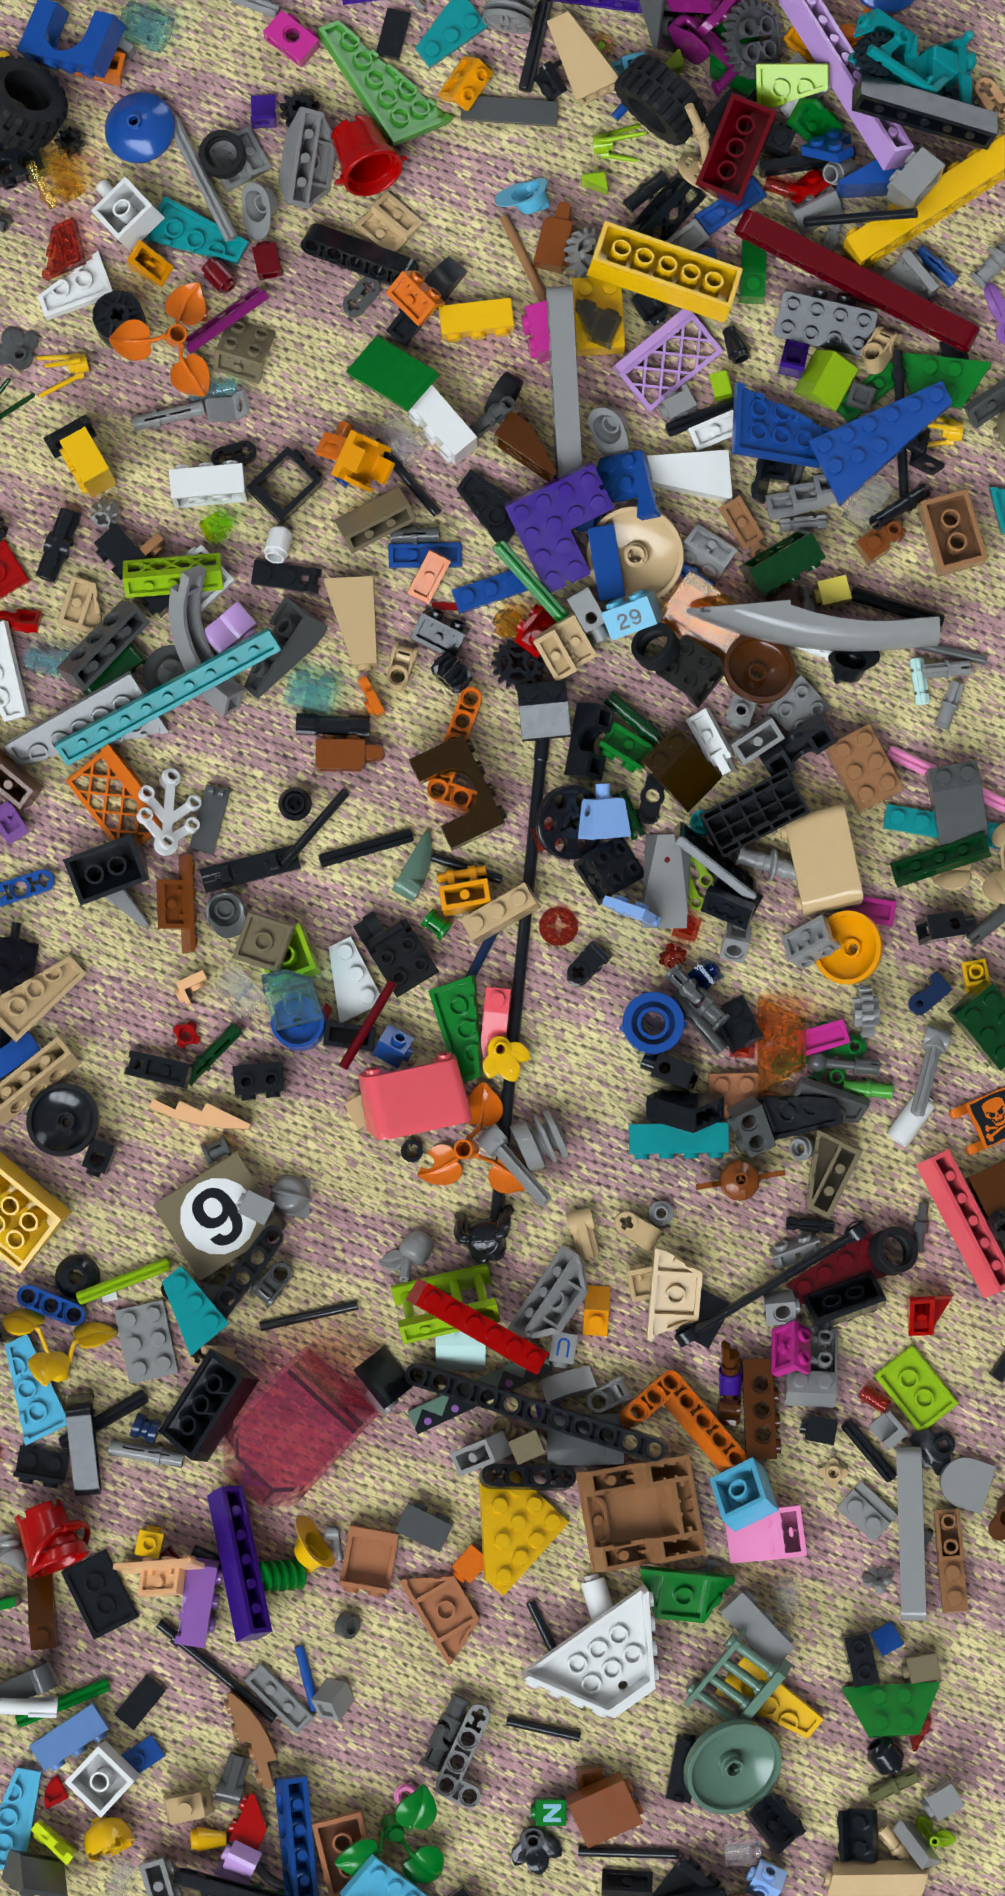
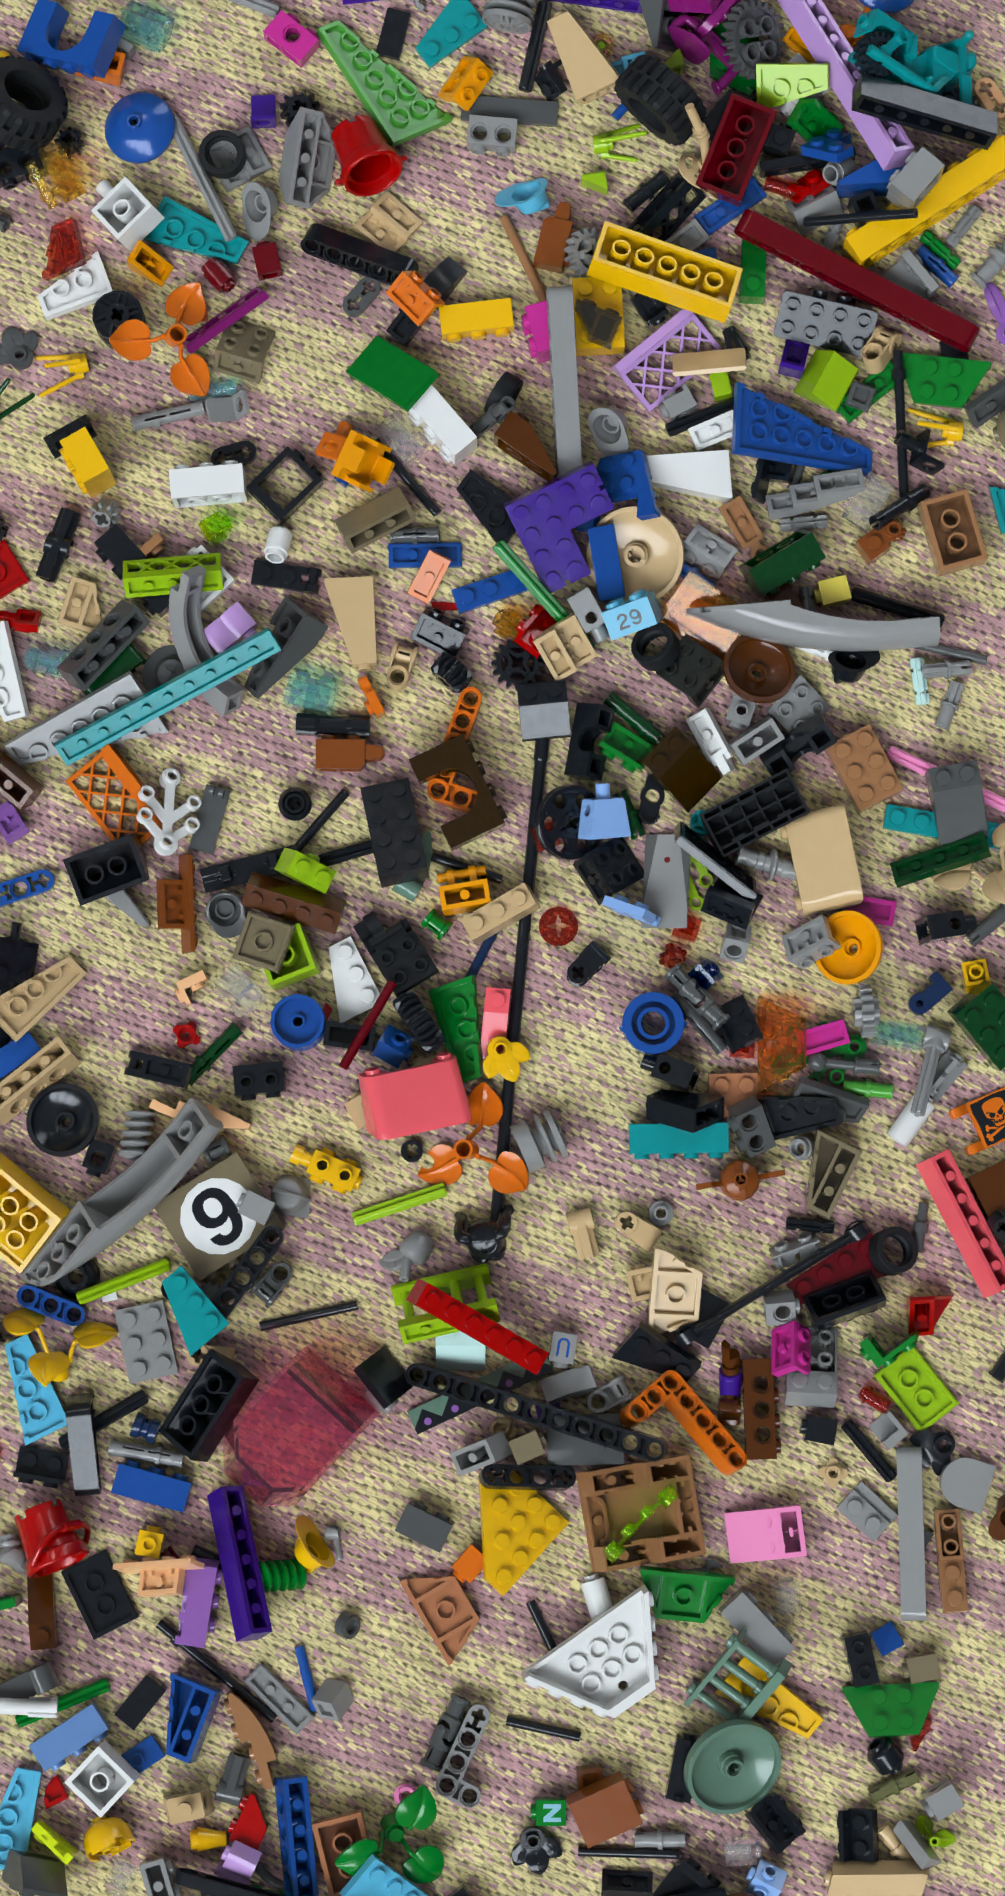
clear light blue slope [261,969,324,1031] -> none
nougat panel [339,1524,399,1597] -> none
light grey axle [476,1123,551,1207] -> none
light grey wedge [508,1245,588,1340] -> none
light orange slope [582,1285,611,1336] -> none
medium azure brick [709,1457,779,1532] -> none
blue wing [808,381,952,507] -> none
light grey plant [861,1567,894,1594] -> none
none -> light grey slope [20,1098,223,1286]
none -> blue brick [111,1459,193,1512]
none -> light grey piece [117,1109,157,1161]
none -> blue wedge [166,1672,223,1763]
none -> reddish brown brick [241,872,346,934]
none -> lime brick [274,847,336,894]
none -> yellow brick [289,1144,364,1195]
none -> lime axle [352,1182,447,1226]
none -> black brick [360,778,430,888]
none -> black gear [393,990,445,1053]
none -> light grey brick [467,115,518,157]
none -> clear neon green plant [604,1486,679,1564]
none -> black wing [612,1322,702,1382]
none -> light grey pin [635,1829,686,1850]
none -> tan slope [673,348,747,377]
none -> black brick [847,189,881,228]
none -> green bracket [859,1329,920,1368]
none -> clear light blue slope [870,1020,923,1051]
none -> green axle [920,230,961,270]
none -> light grey hinge [929,1049,968,1103]
none -> light grey axle [945,204,981,248]

